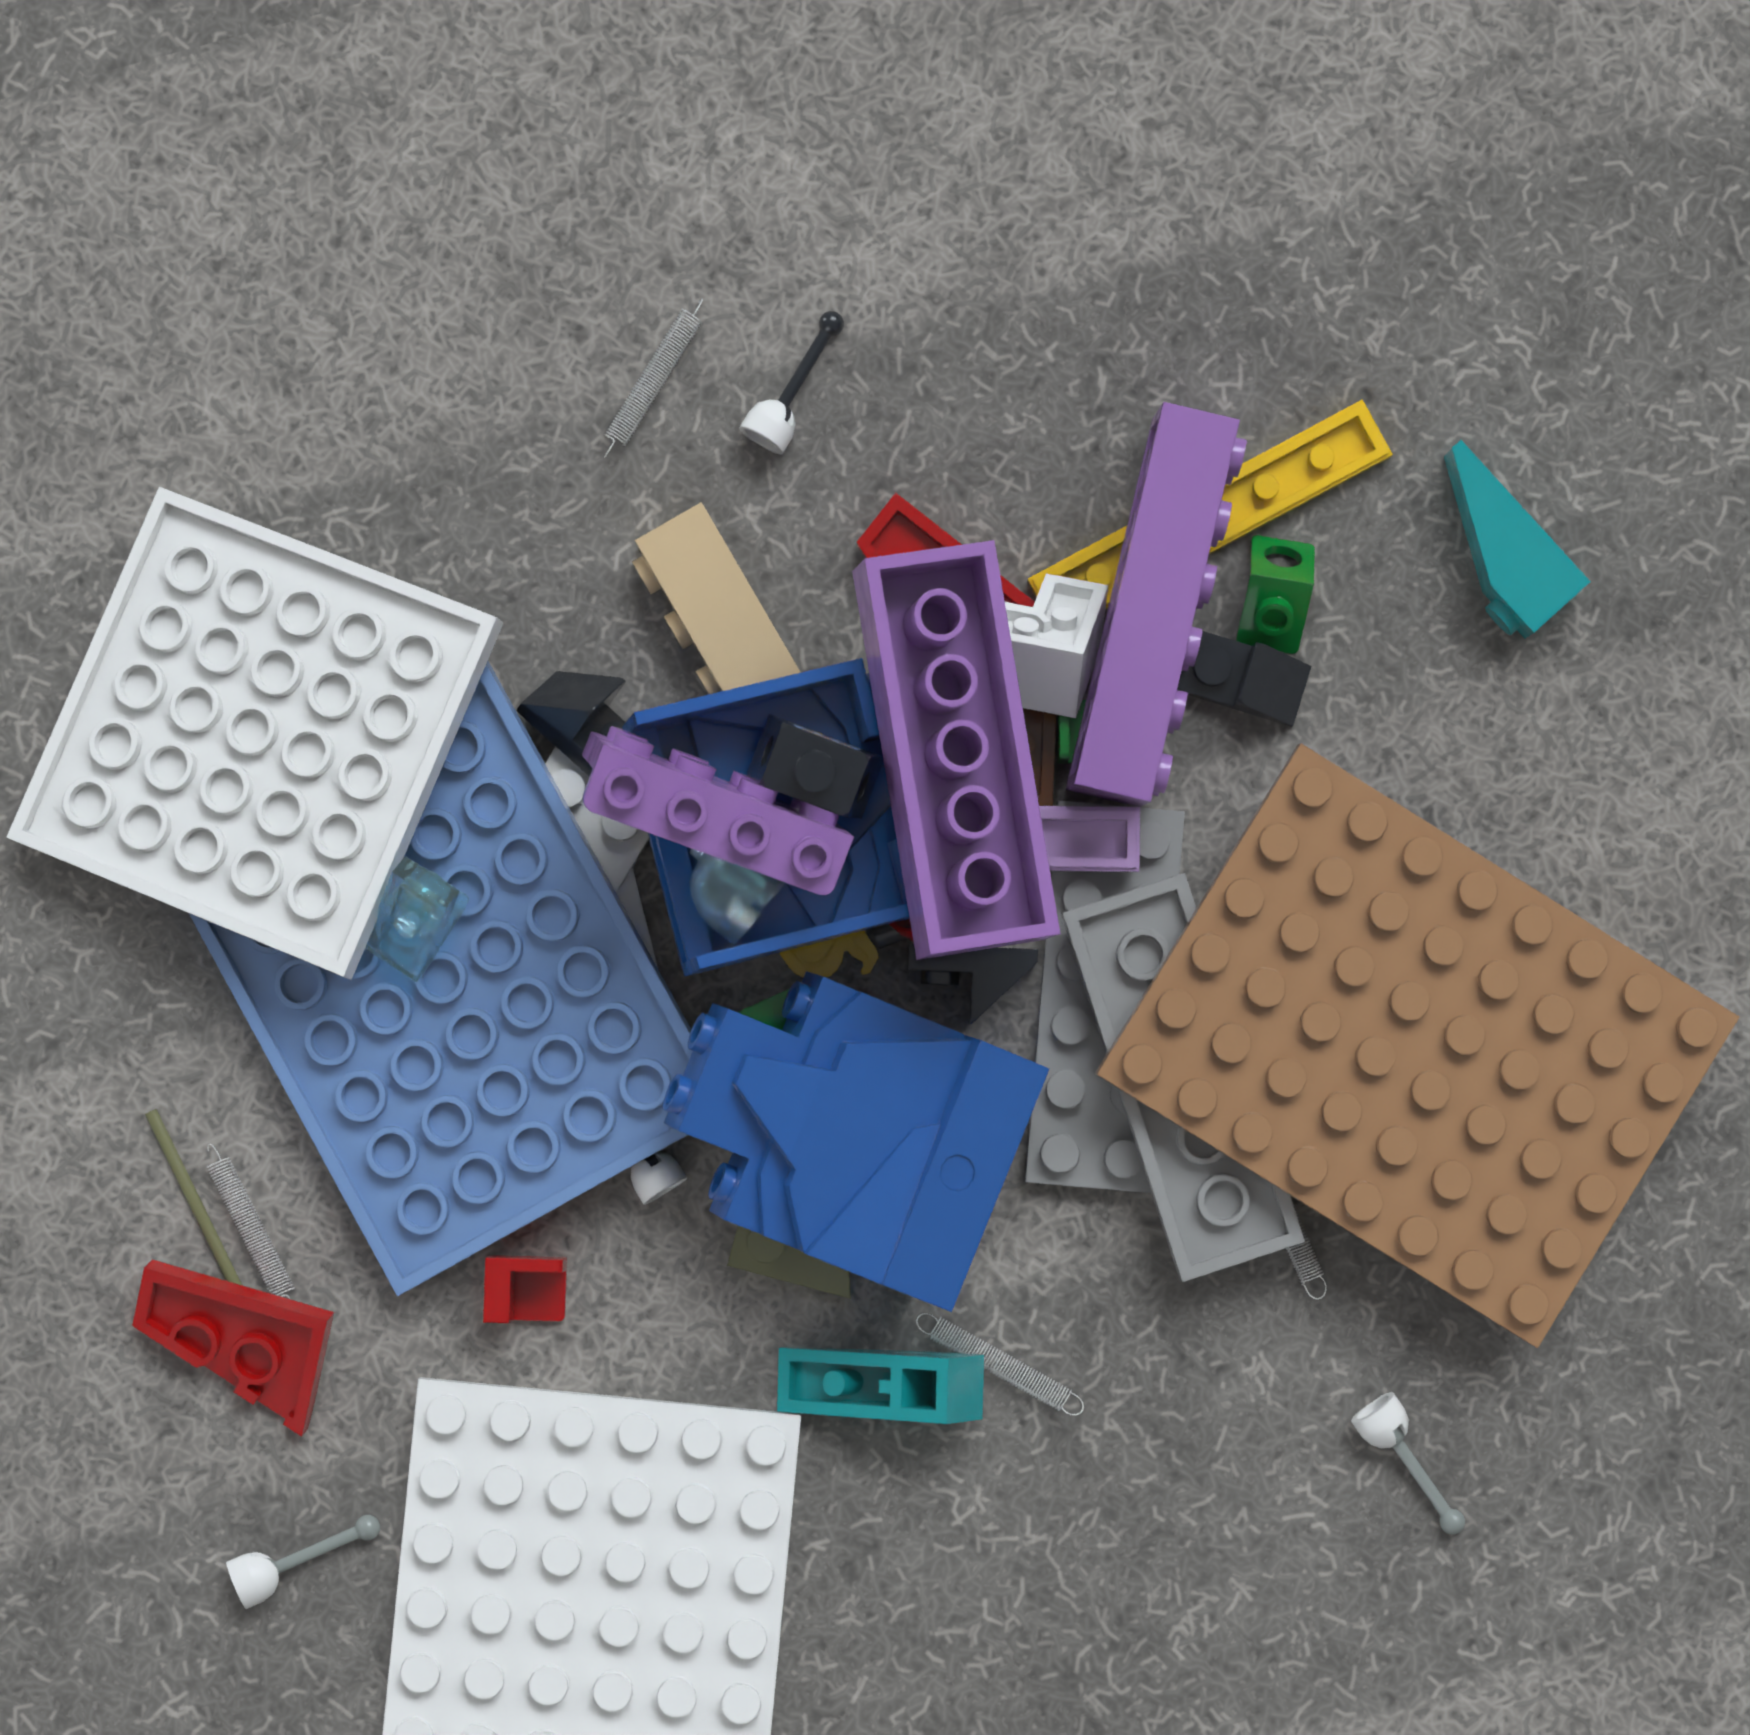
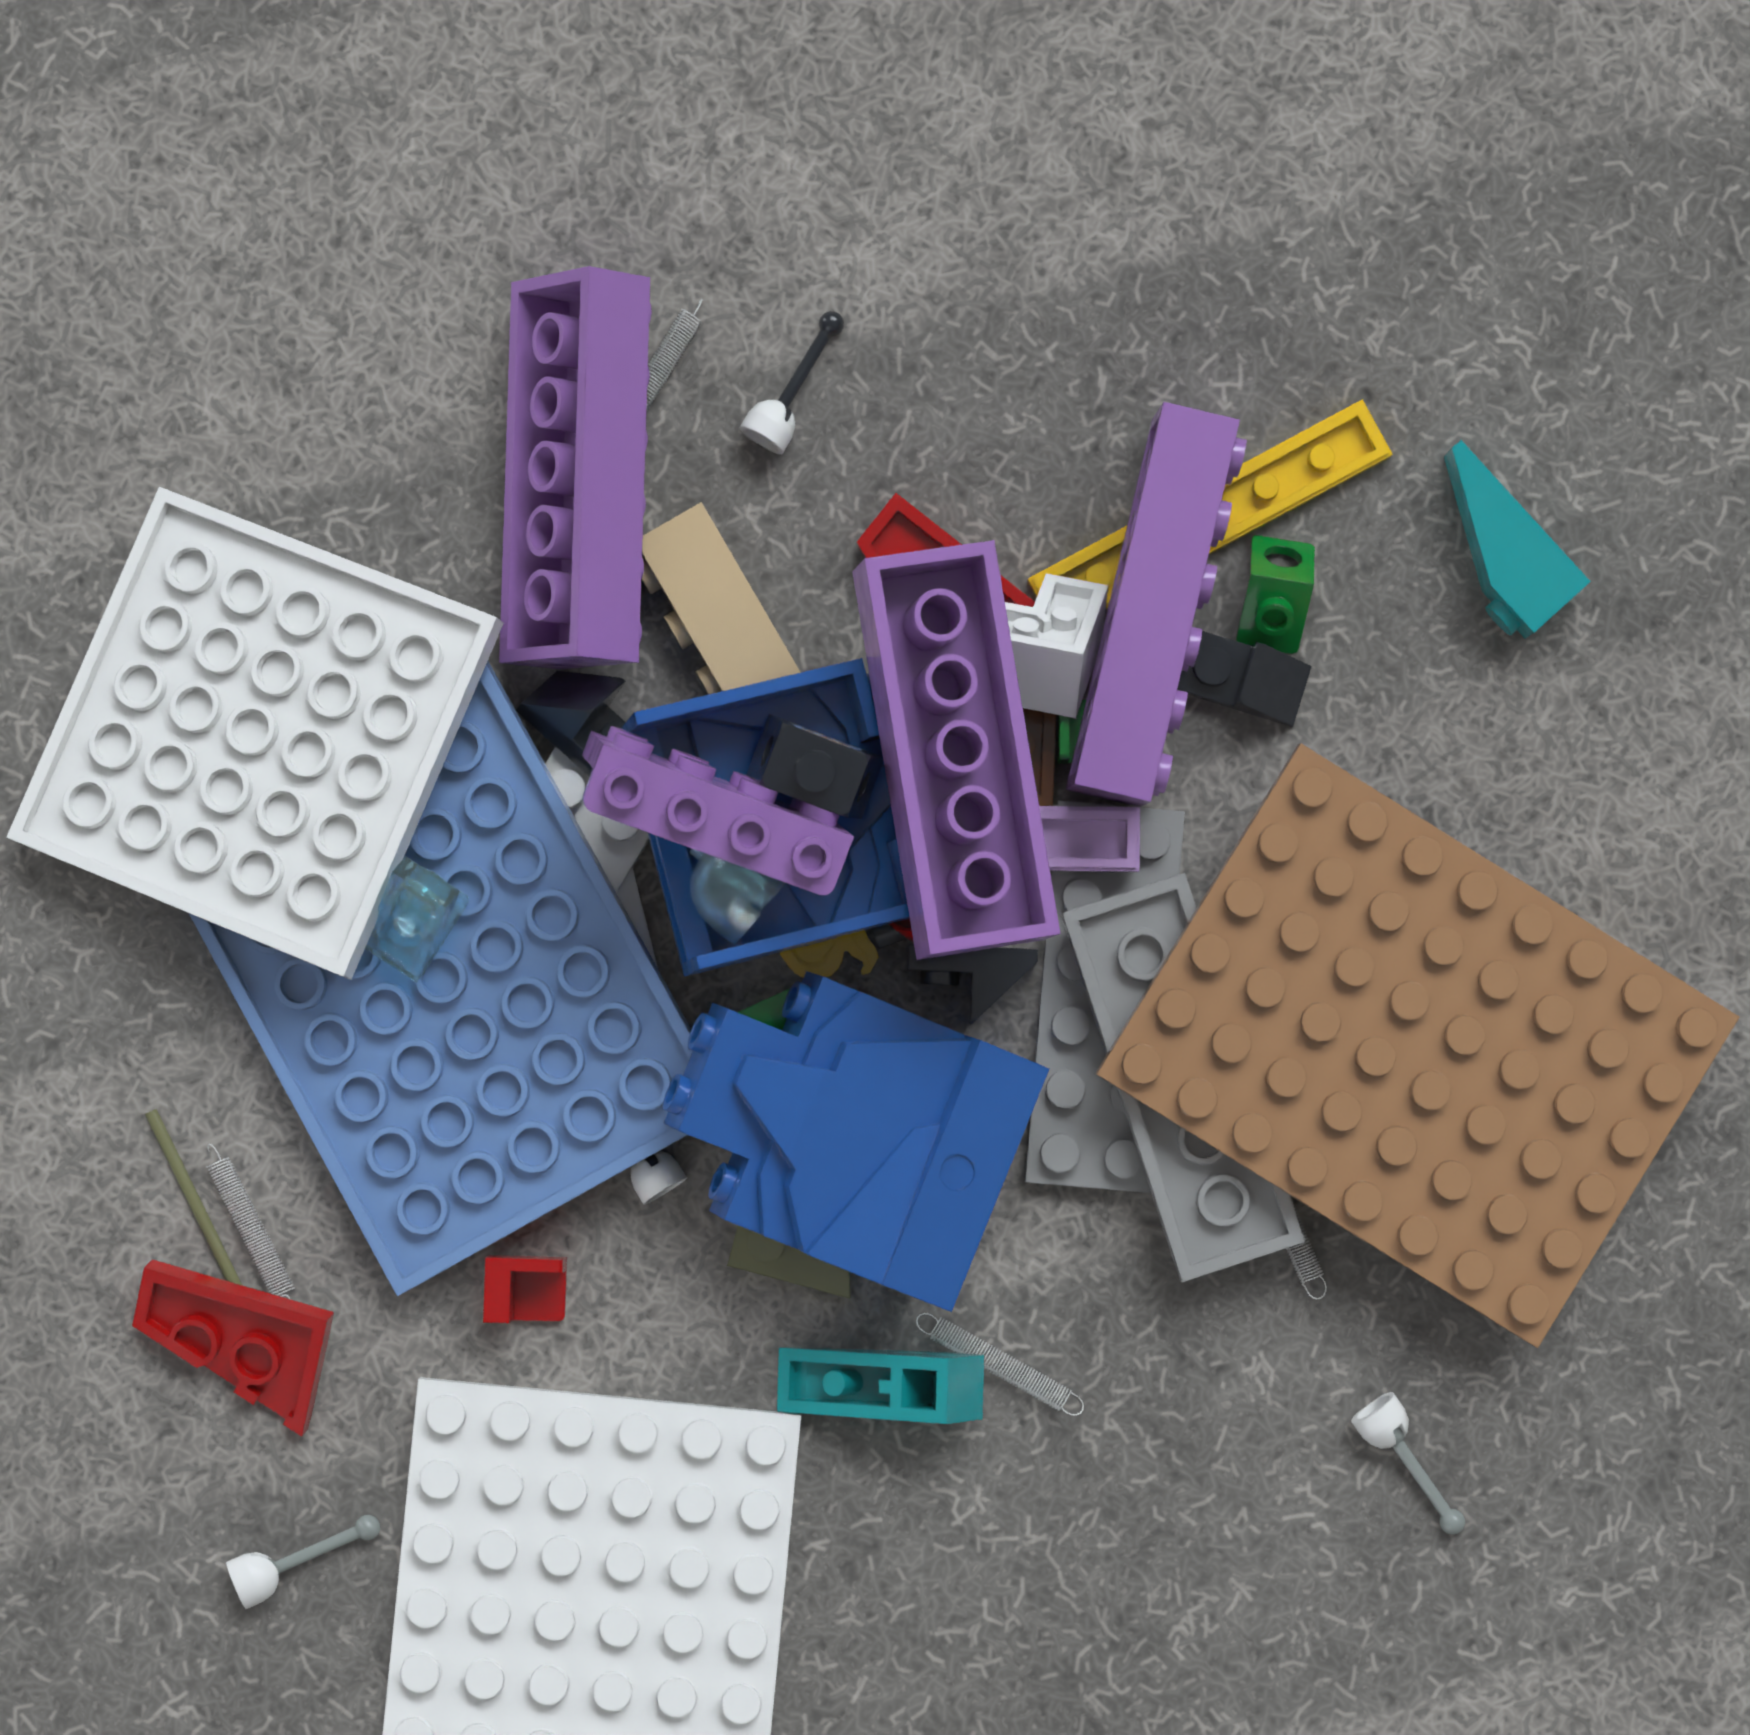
none -> medium lavender brick [499,266,652,669]

